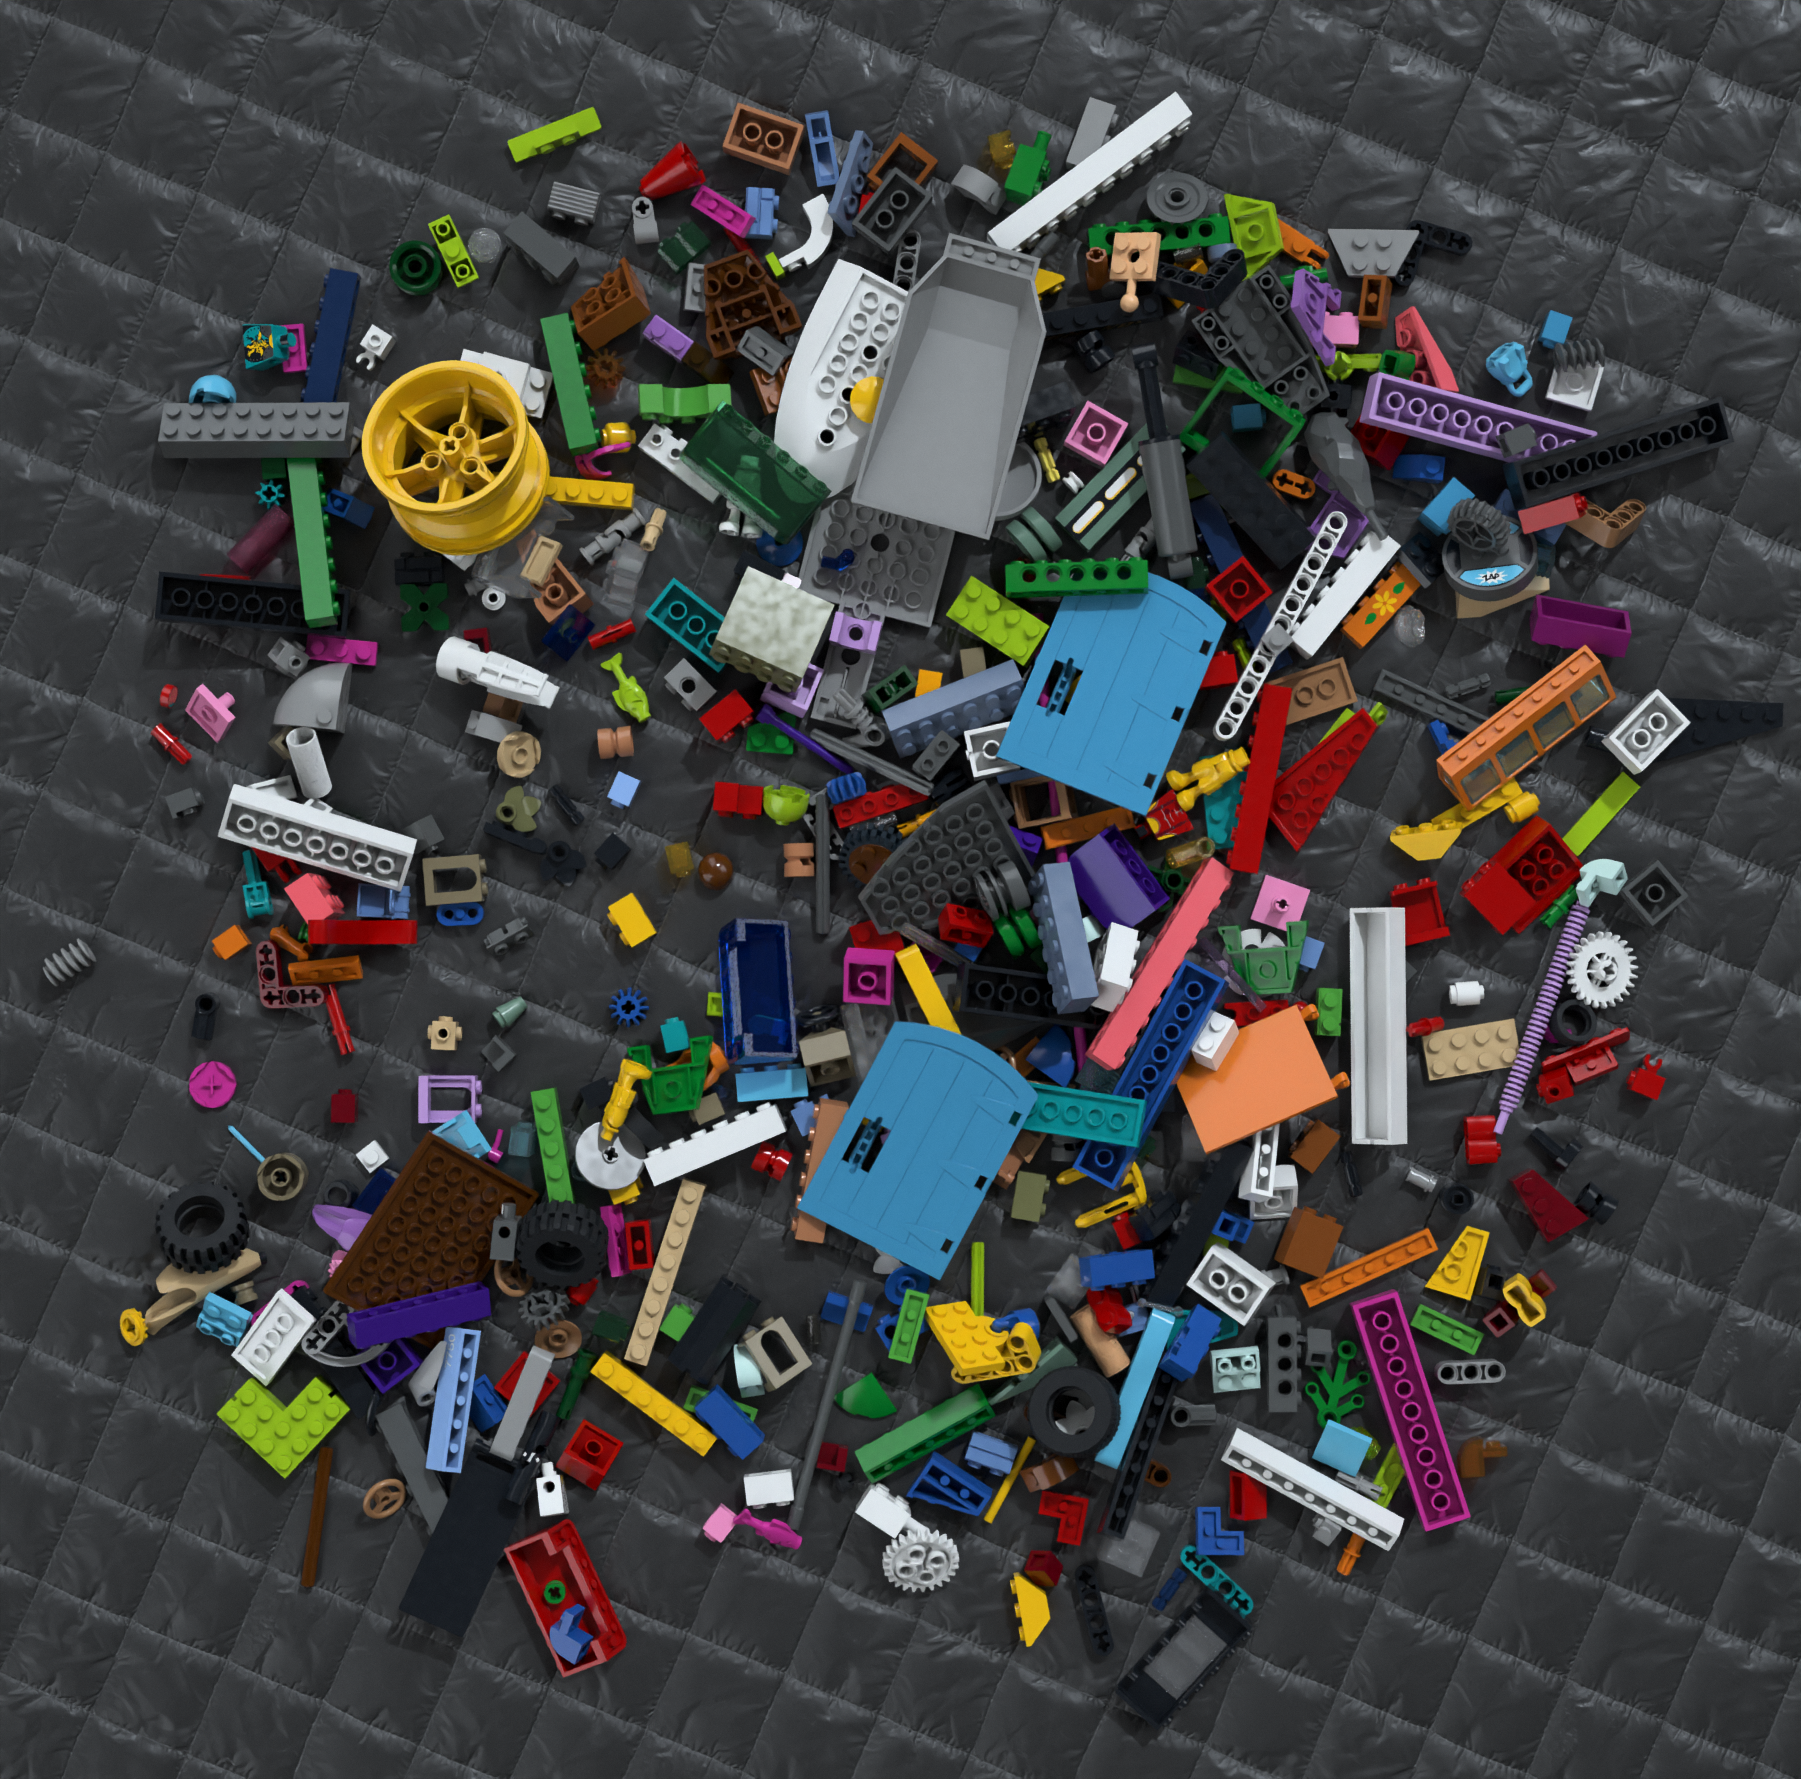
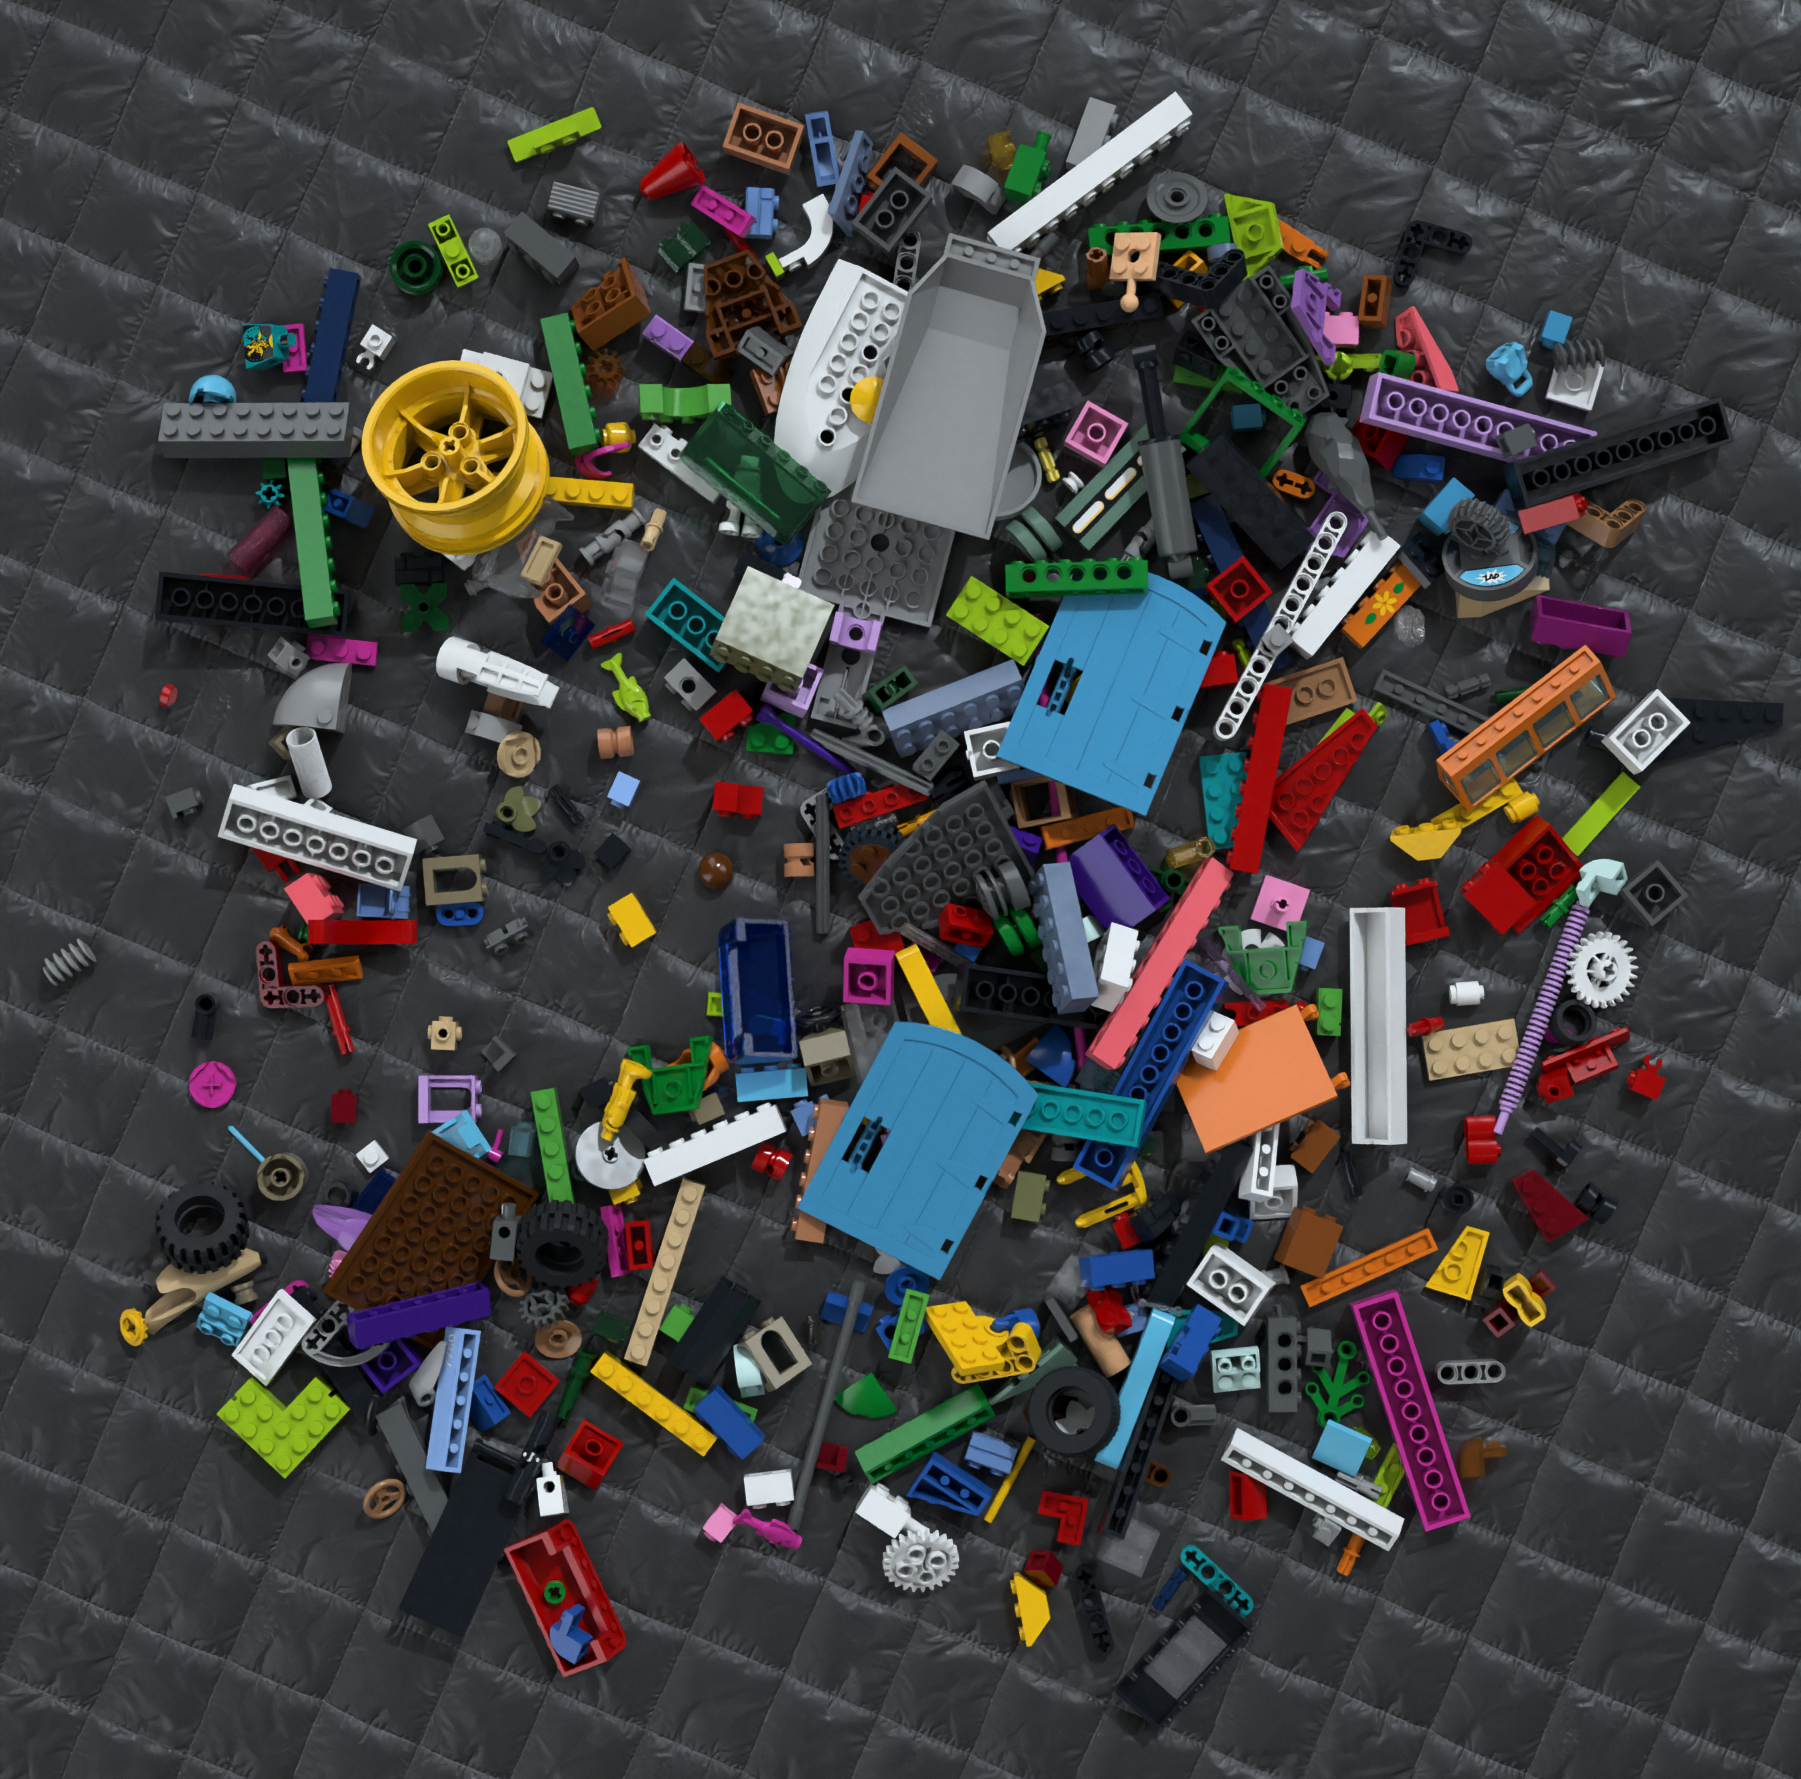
red axle [150,723,192,765] -> none
bright pink tile [185,684,235,743] -> none
orange brick [212,925,252,960] -> none
teal connector [242,849,274,919] -> none
reddish brown axle [301,1447,333,1587] -> none
dark red panel [463,627,492,654] -> none
white plate [482,587,506,610] -> none
light grey beam [489,1345,555,1461] -> none
sand green cone [492,996,528,1028] -> none
blue gear [609,987,649,1027] -> none
light grey piece [632,197,659,245] -> none
teal brick [660,1017,690,1053] -> none
clear yellow brick [665,841,695,878] -> none
lime cylinder [762,785,810,825] -> none
clear blue arm [821,549,855,571] -> none
light orange brick [915,669,943,697] -> none
dark tan brick [960,647,986,679] -> none
lime axle [971,1242,984,1316] -> none
dark orange brick [1020,1454,1079,1493] -> none
red torso [1134,789,1194,842] -> none
yellow piece [1166,747,1250,811] -> none
clear smoke pin [1173,243,1204,266] -> none
blue plate [1195,1507,1244,1555] -> none
light grey wing [1328,229,1419,278] -> none
bright green plate [1409,1303,1484,1355] -> none

